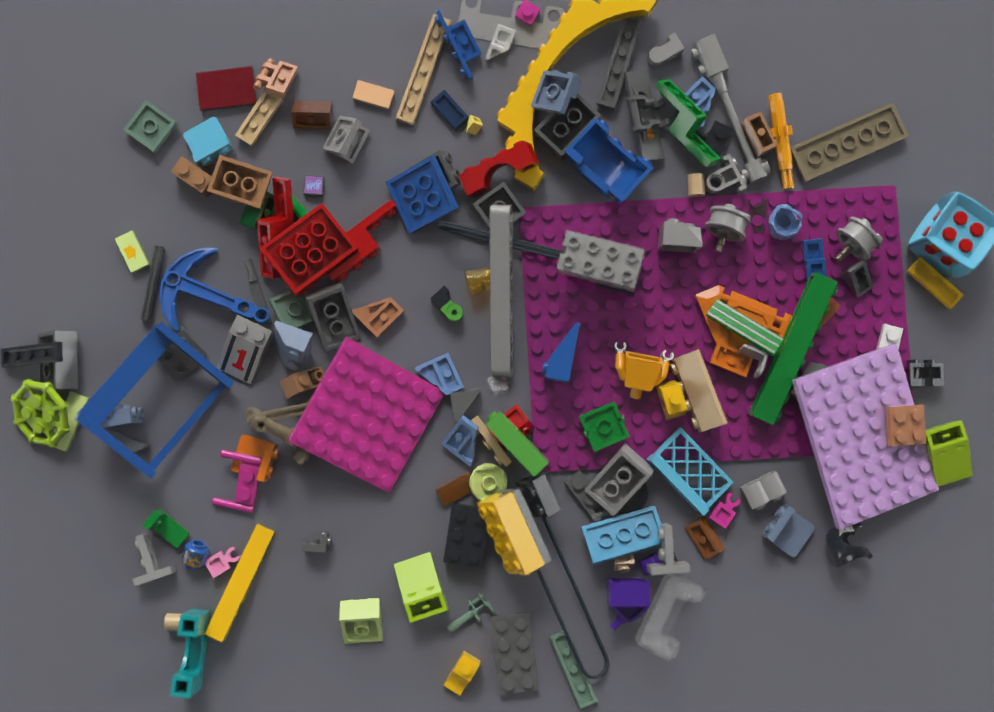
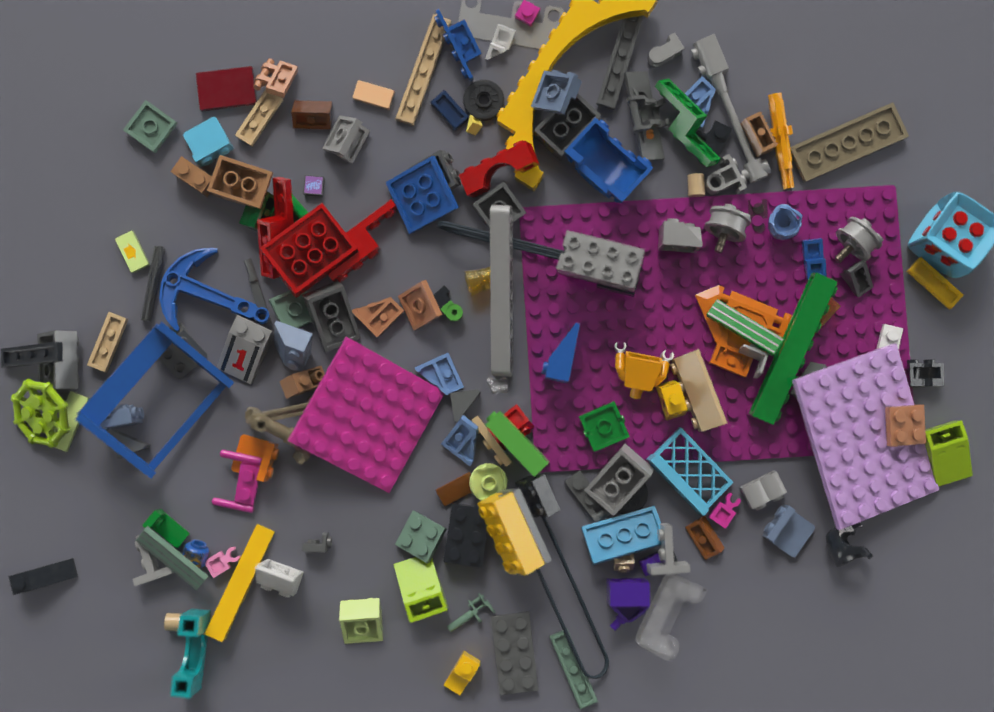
none -> black slope [8,558,78,595]
none -> tan plate [87,312,129,372]
none -> sand green tile [136,526,208,590]
none -> white slope [255,559,304,597]
none -> sand green plate [395,510,447,563]
none -> nougat plate [398,280,442,330]
none -> black wheel [463,80,505,120]

